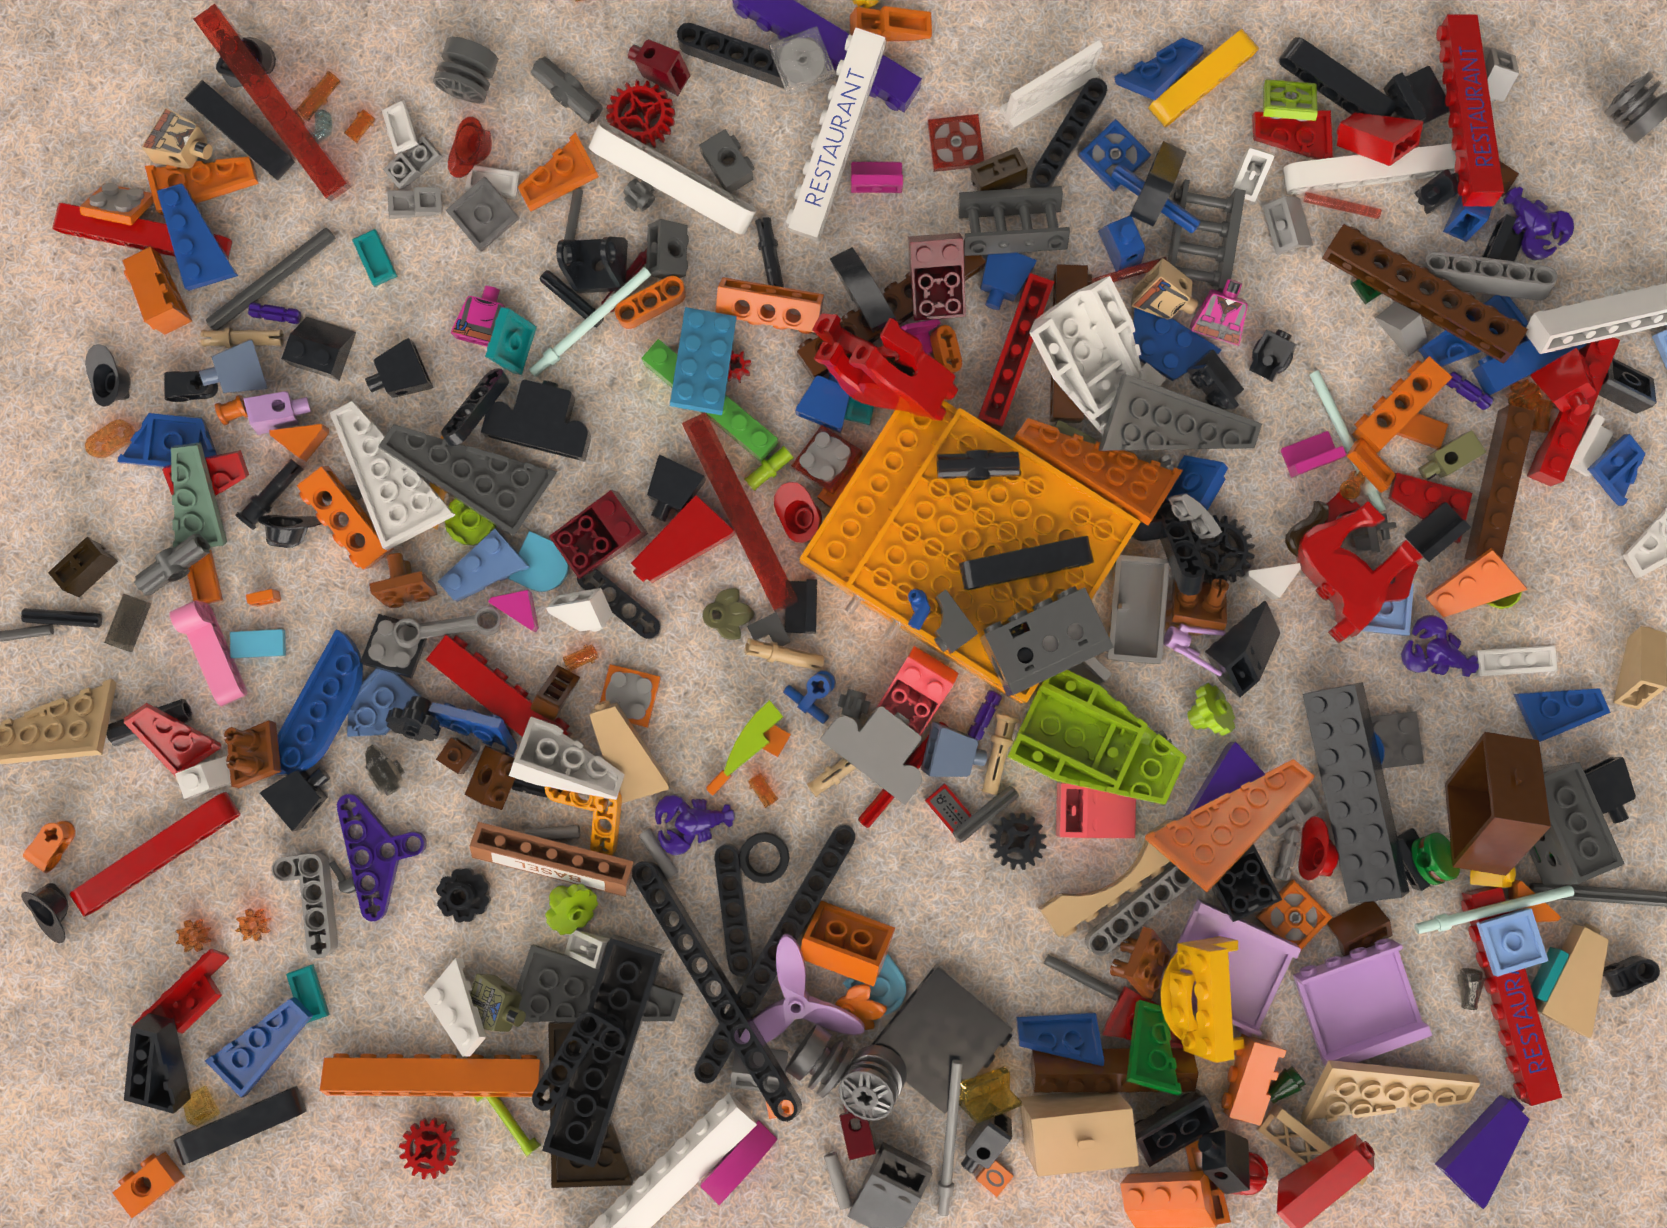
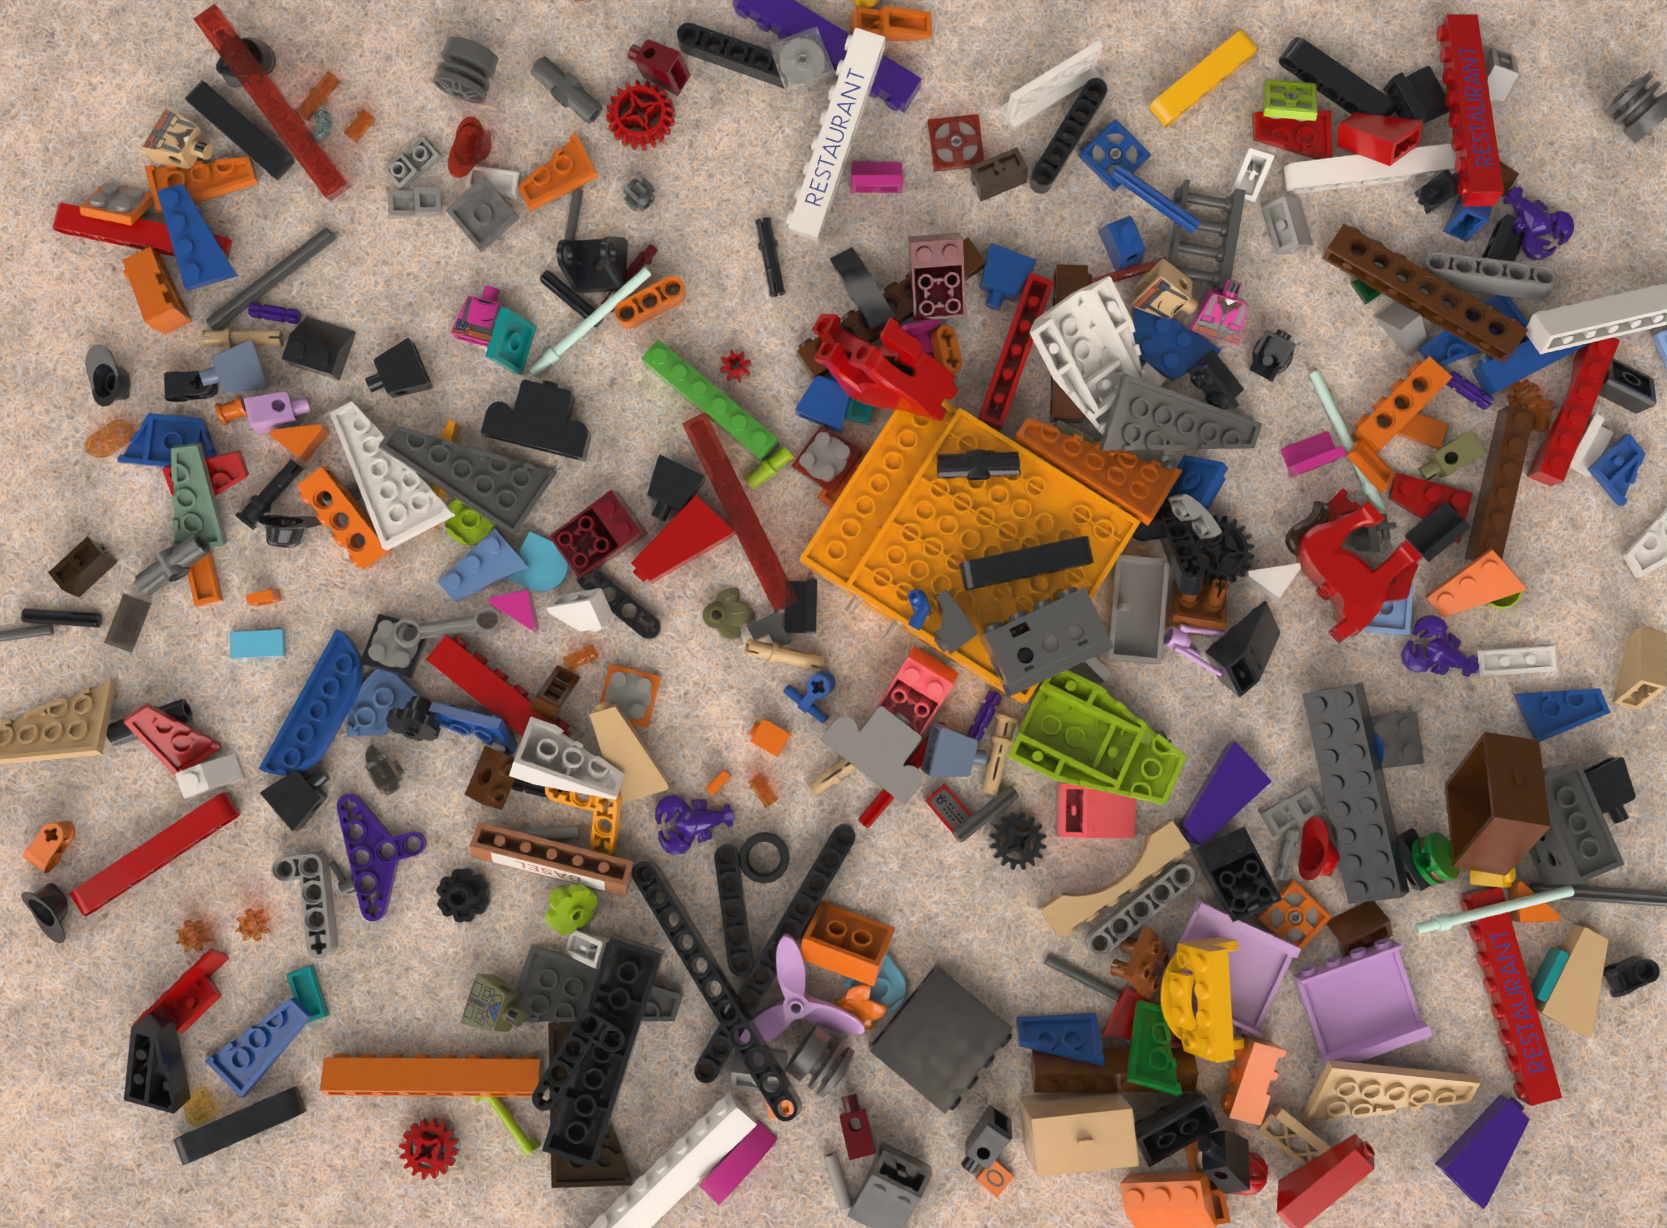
orange brick [112,1151,185,1218] -> none
bright pink beam [169,600,247,706] -> none
dark orange plate [224,720,281,789] -> none
teal tile [352,229,398,287] -> none
dark orange plate [369,553,437,608] -> none
white tile [382,100,418,154] -> none
white wing [423,958,486,1056] -> none
reddish brown brick [436,737,479,774] -> none
black beam [441,368,509,446] -> none
white beam [589,122,756,235] -> none
light grey piece [638,828,678,879] -> none
dark grey brick [646,219,689,279] -> none
dark azure plate [669,307,737,415] -> none
dark grey brick [699,129,755,193] -> none
orange brick [716,277,824,334] -> none
lime slope [724,700,784,776] -> none
red piece [774,482,822,543] -> none
dark grey gear [838,689,871,719] -> none
flat silver wheel [839,1045,907,1121] -> none
light grey bar [937,1060,963,1216] -> none
dark grey fence [958,186,1070,256] -> none
clear yellow panel [959,1066,1022,1124] -> none
blue wing [1114,38,1204,100] -> none
black beam [1130,141,1187,227] -> none
orange wing [1145,759,1315,892] -> none
lime plant [1187,683,1235,736] -> none
dark green cone [1268,1066,1306,1104] -> none
clear red bar [1303,192,1382,219] -> none
clear orange pin [1339,471,1365,500] -> none
clear smoke cone [1457,968,1485,1010] -> none
light blue plate [1477,908,1549,977] -> none
red torso [1530,348,1597,415] -> none

